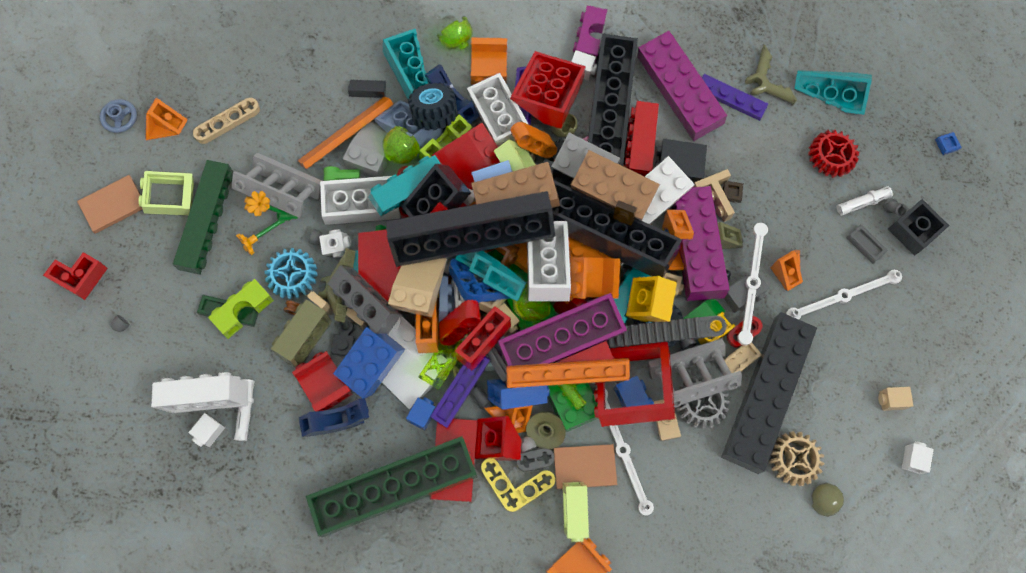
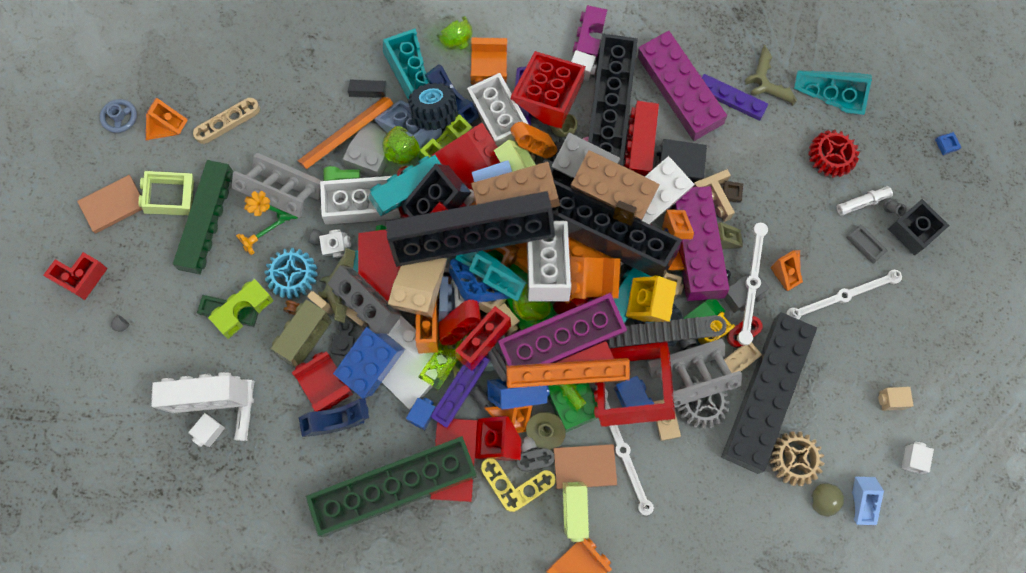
none -> light blue arch [852,477,884,525]

